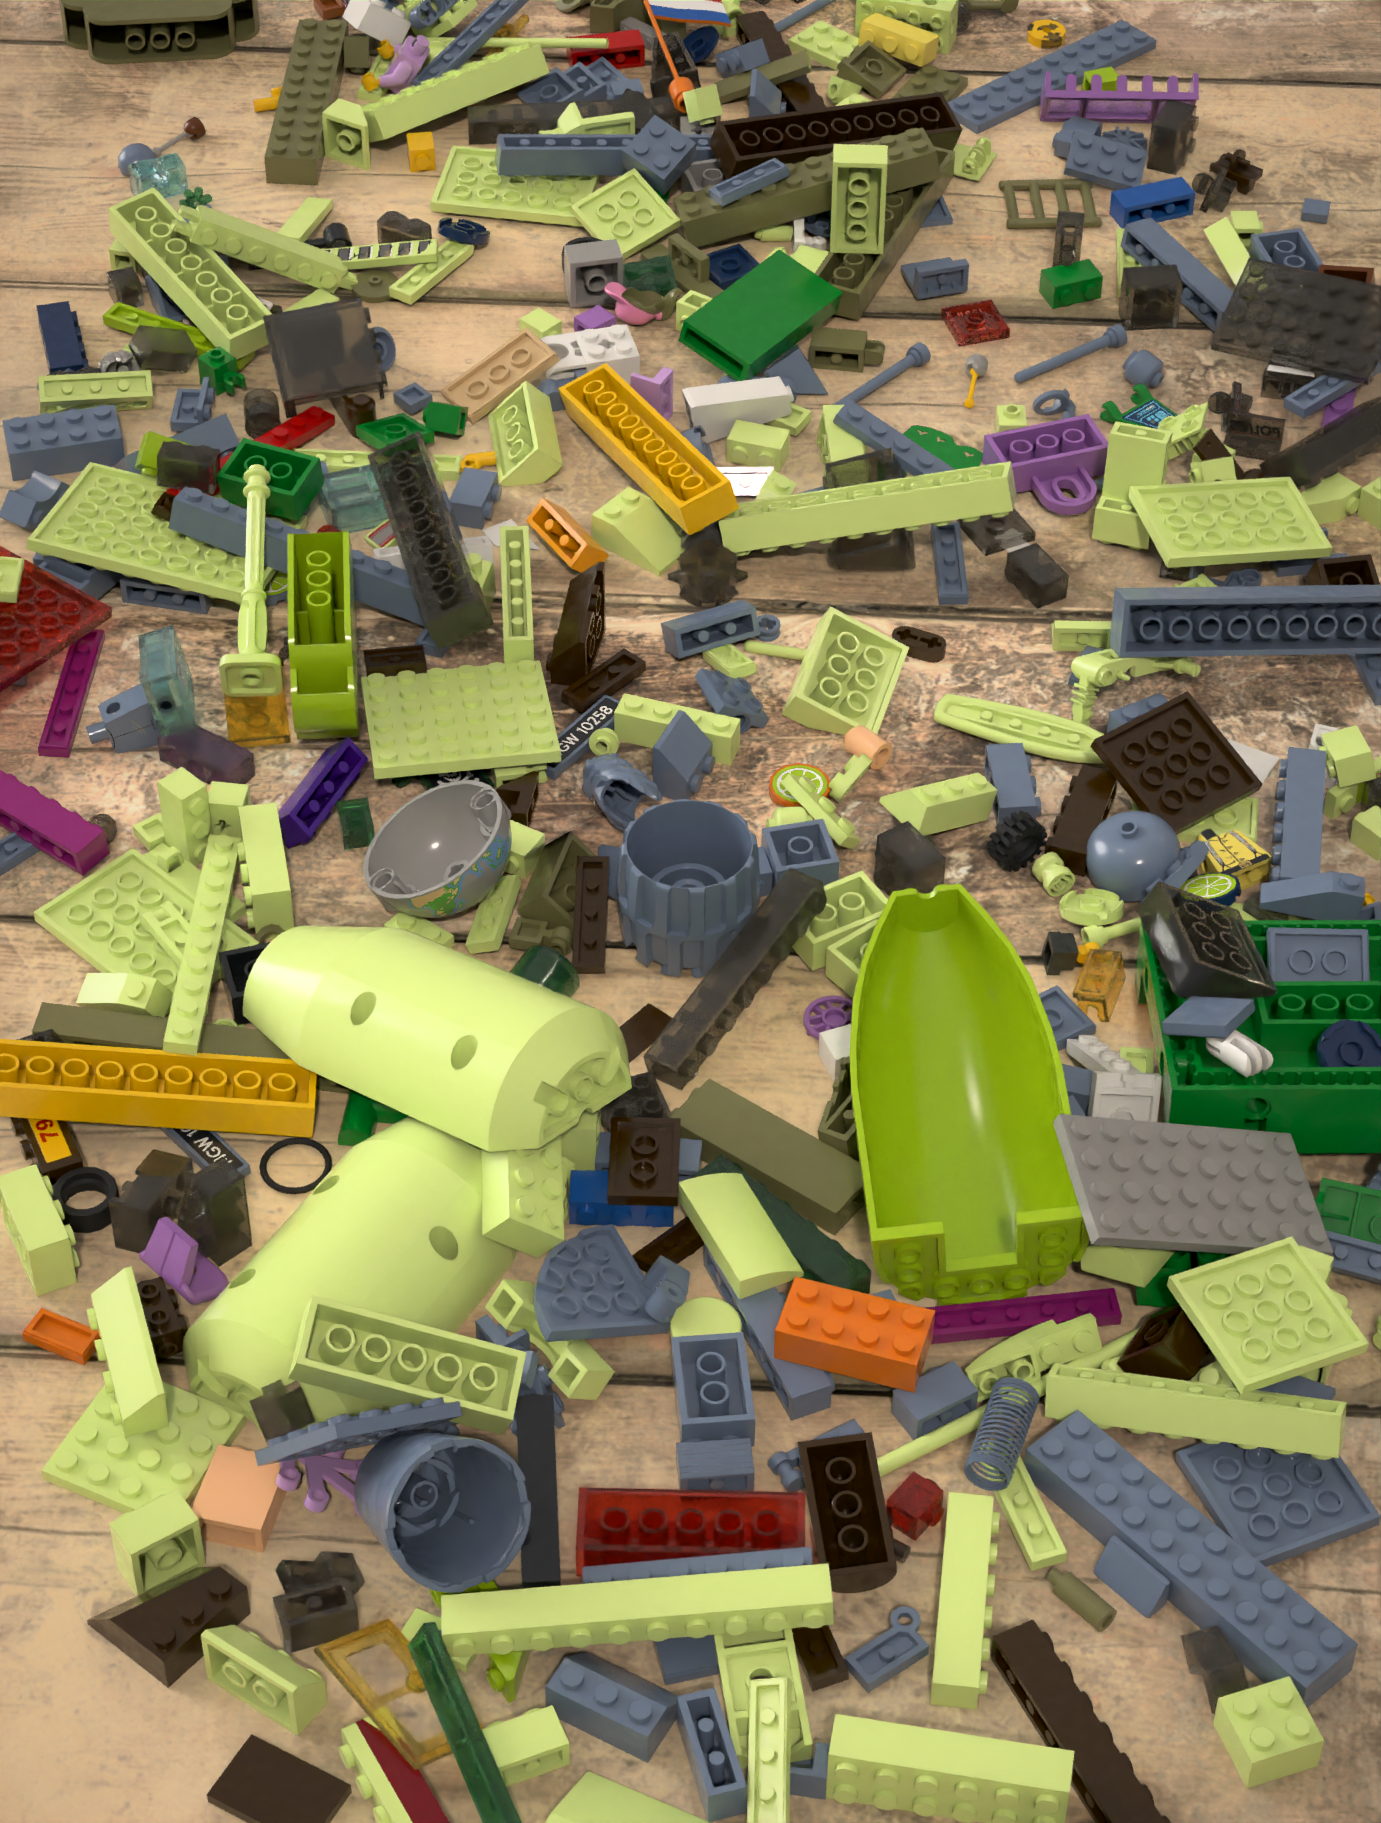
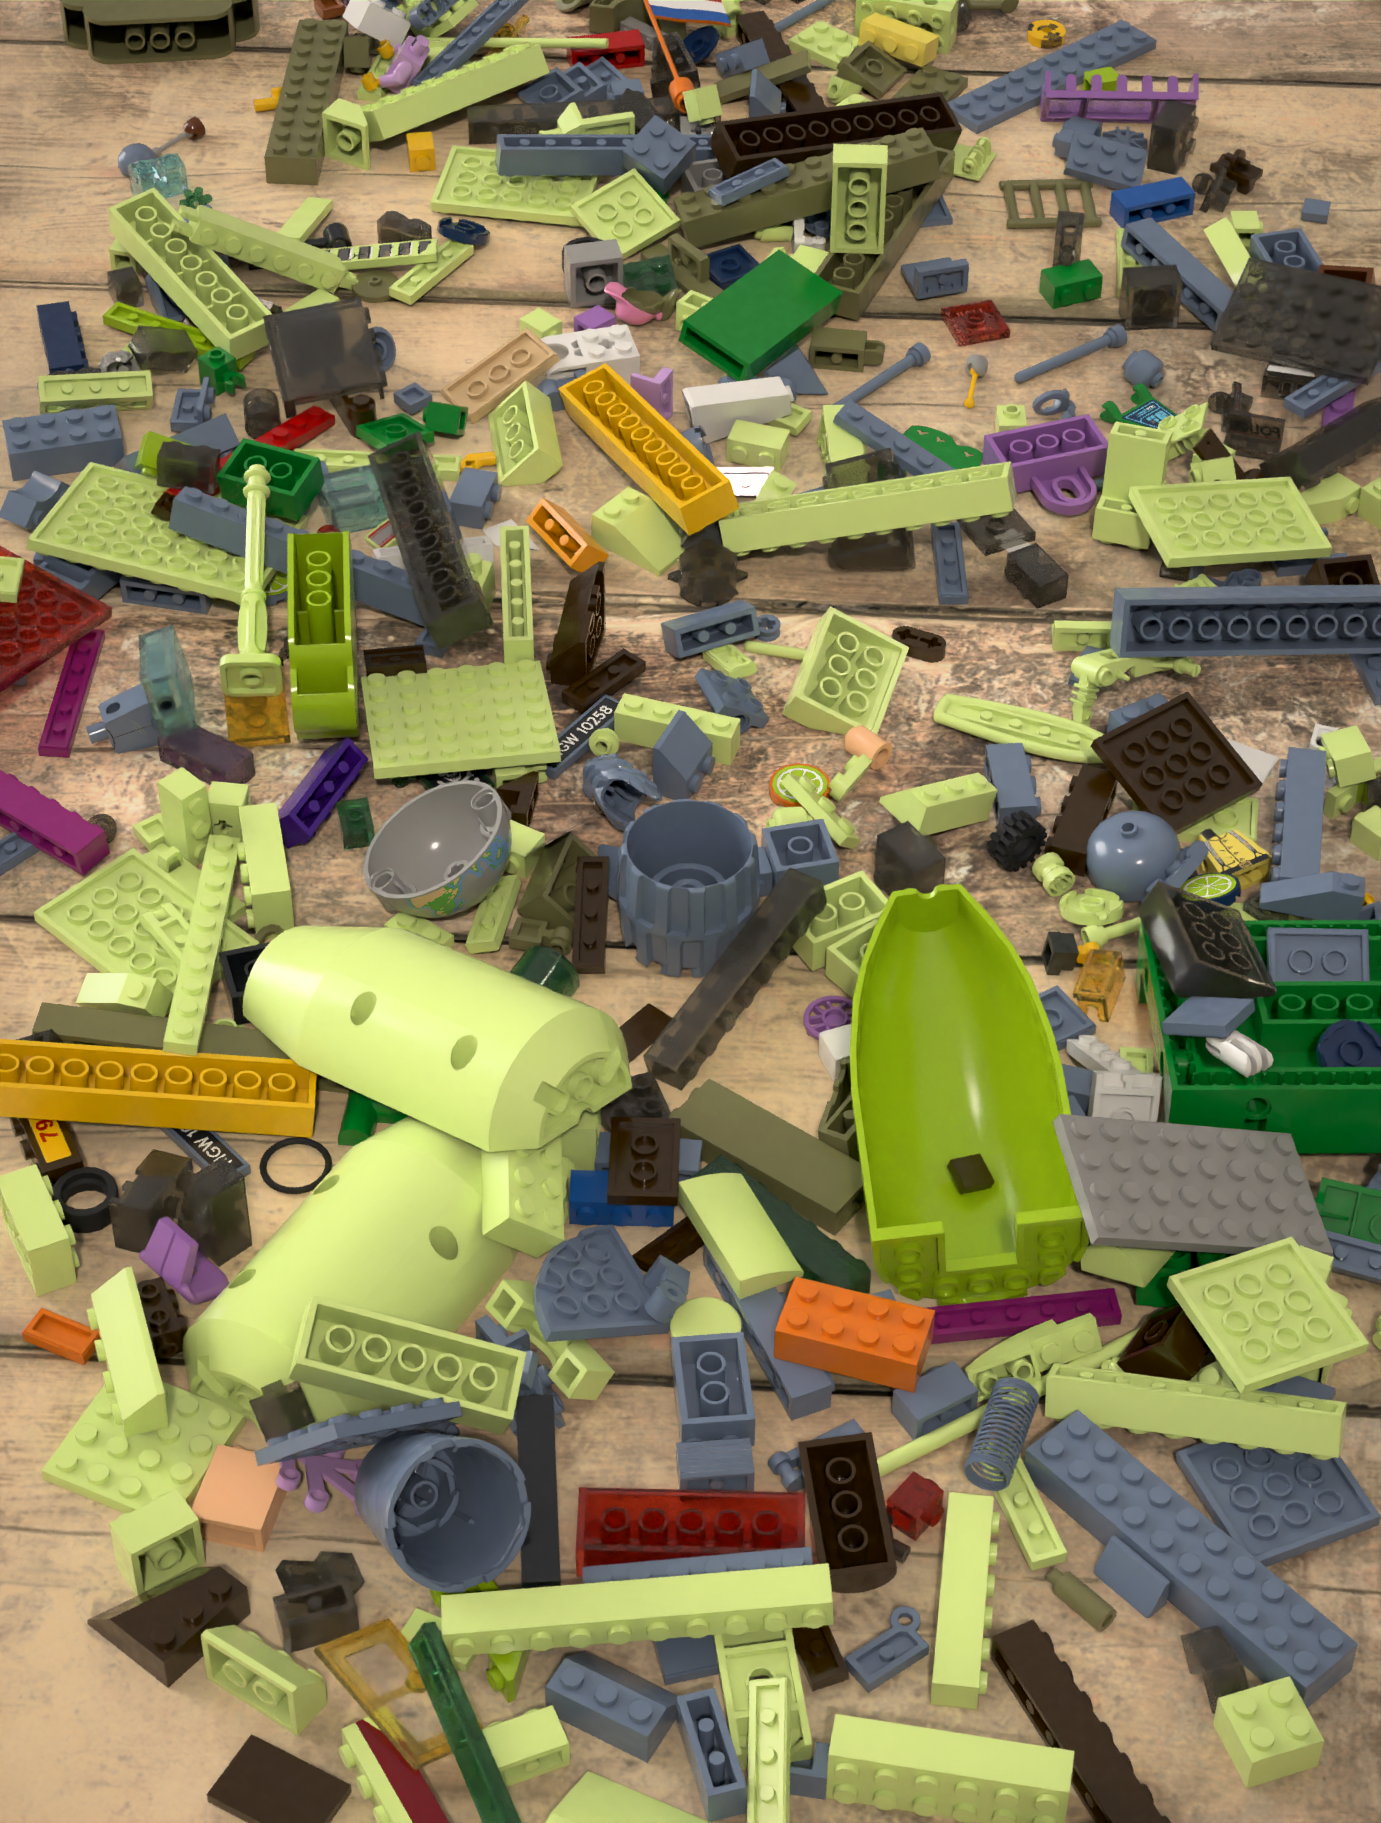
none -> dark brown tile [947,1153,995,1195]

